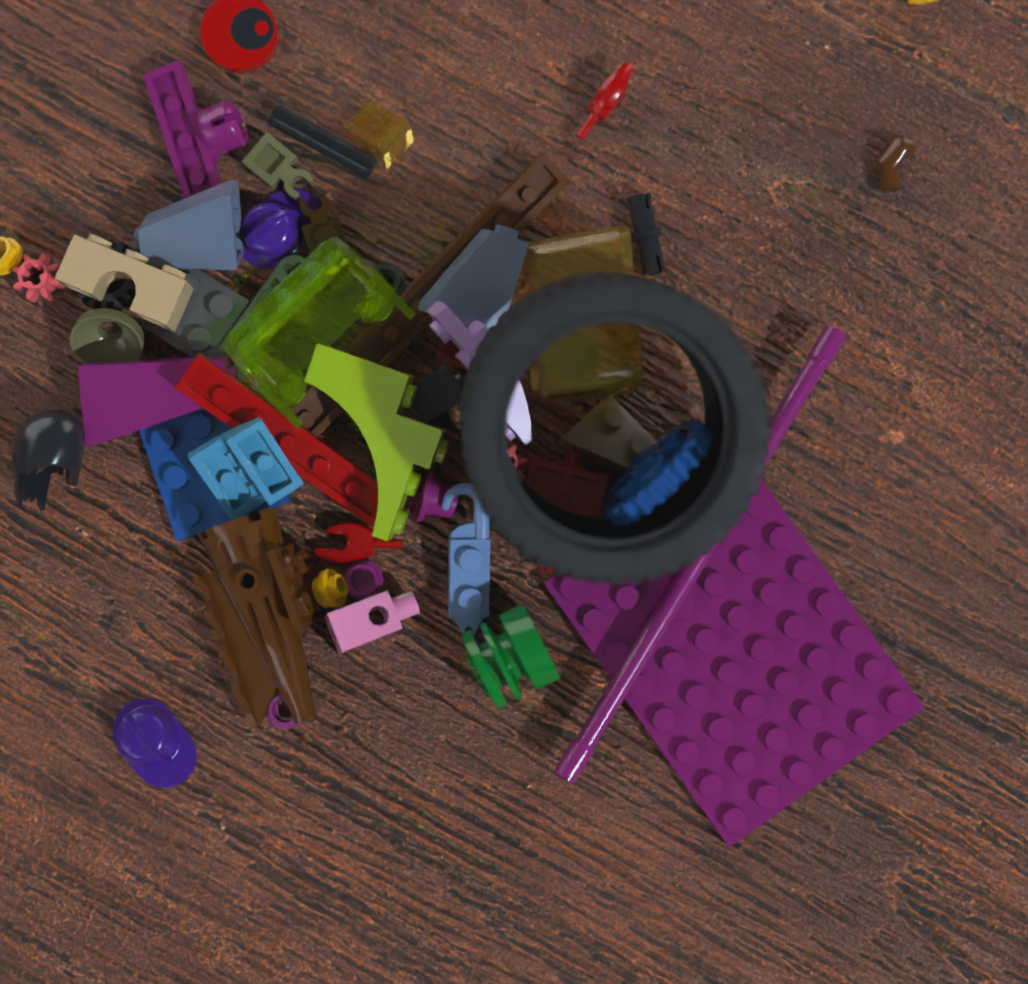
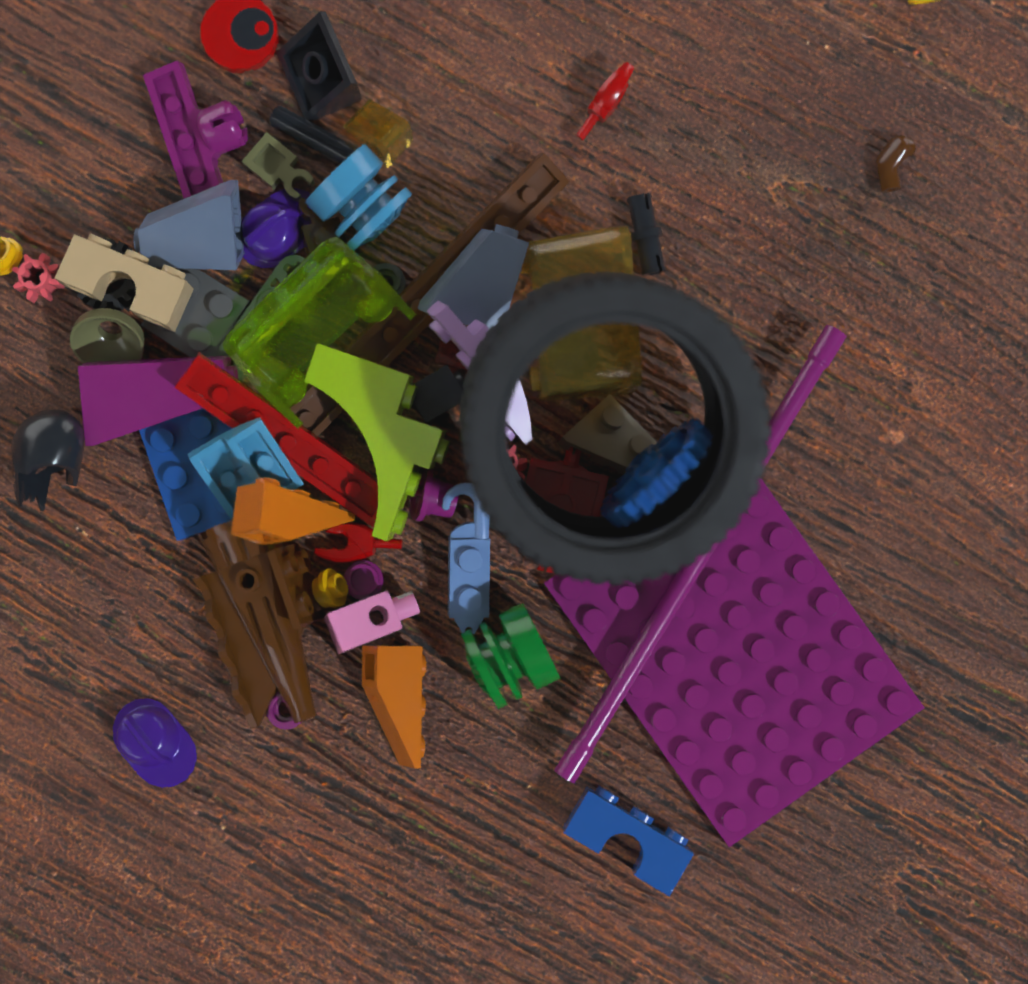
none -> orange slope [231,478,355,545]
none -> black slope [276,11,362,122]
none -> dark azure wheel [305,144,412,252]
none -> orange slope [362,645,427,769]
none -> blue arch [562,785,694,897]

